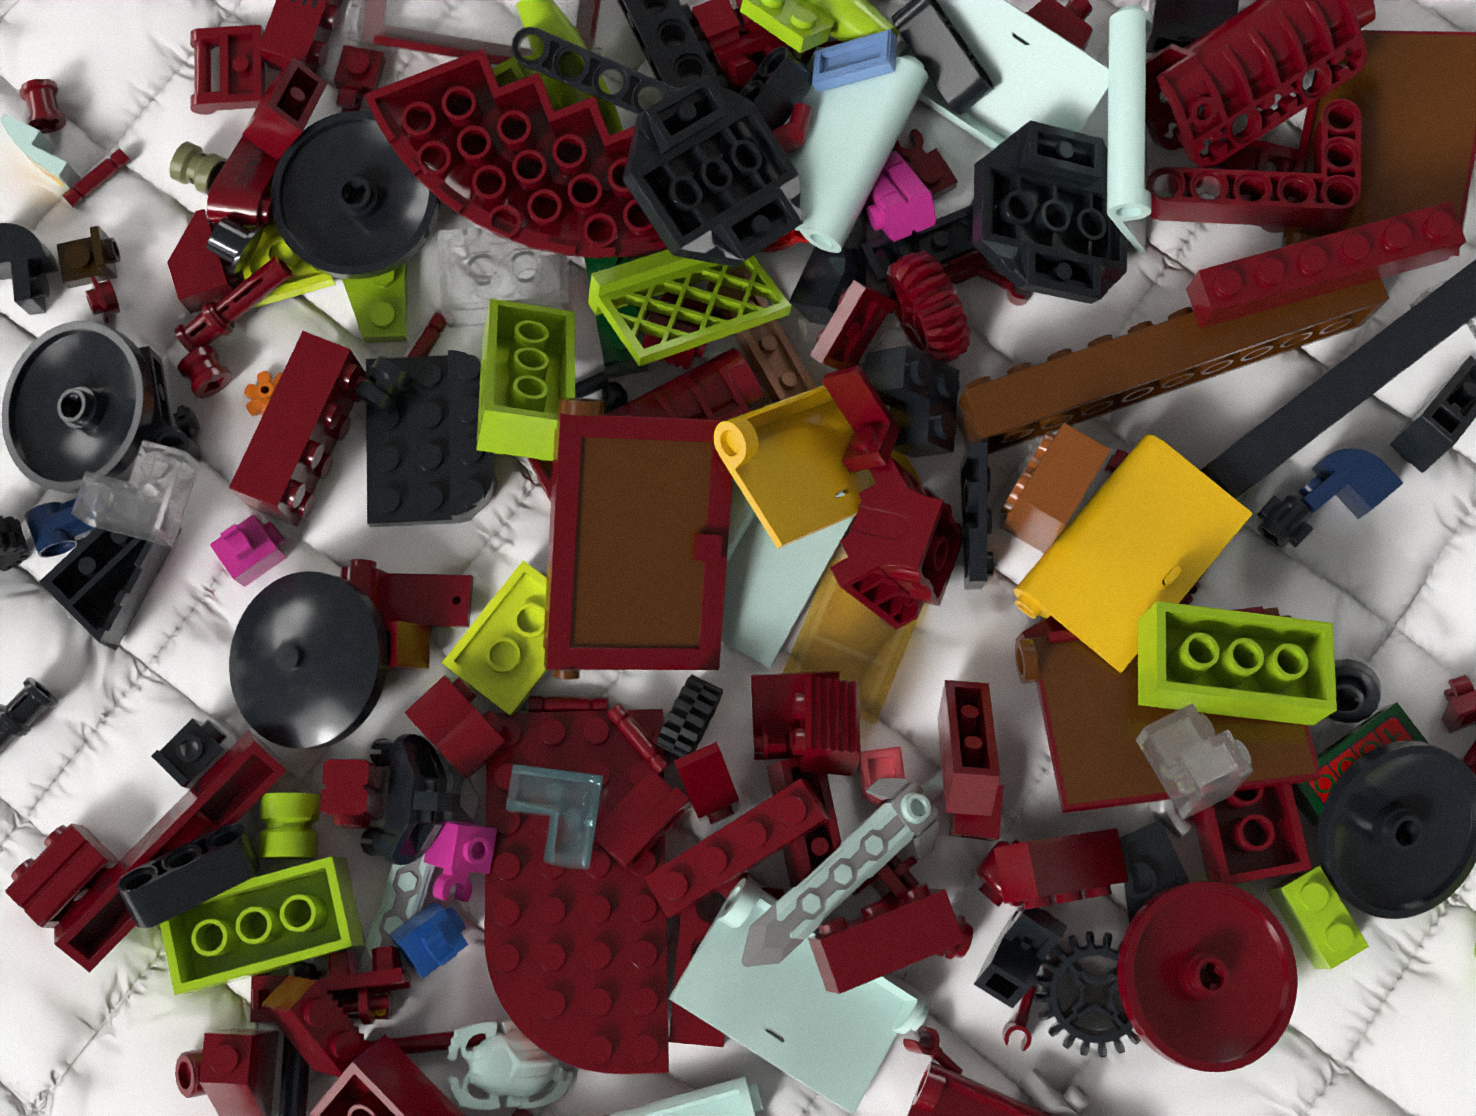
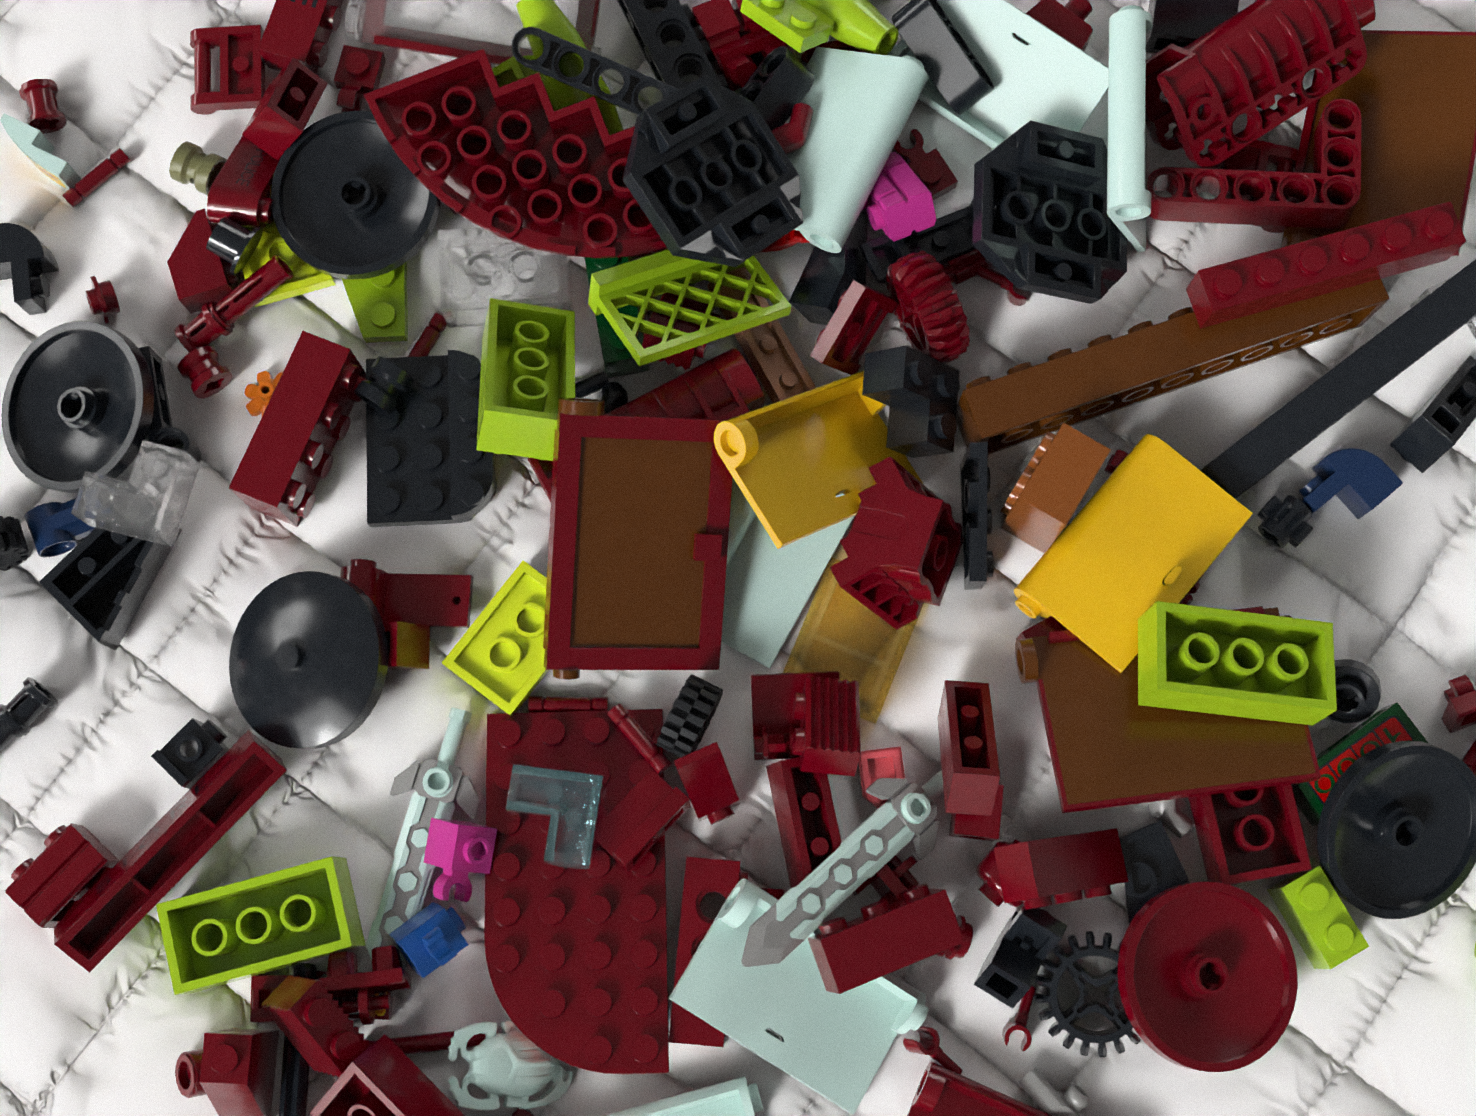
dark brown bracket [56,226,121,289] -> none
black beam [117,823,261,928] -> none
black piece [173,405,201,438] -> none
dark pink brick [209,515,287,587] -> none
lime wheel [258,793,320,859] -> none
dark red brick [320,759,386,829] -> none
black connector [360,734,461,865] -> none
dark red brick [404,675,509,779] -> none
dark red brick [644,778,831,918] -> none
medium blue tile [812,29,897,93] -> none
dark red bracket [822,366,901,473] -> none
clear brick [1136,703,1254,820] -> none

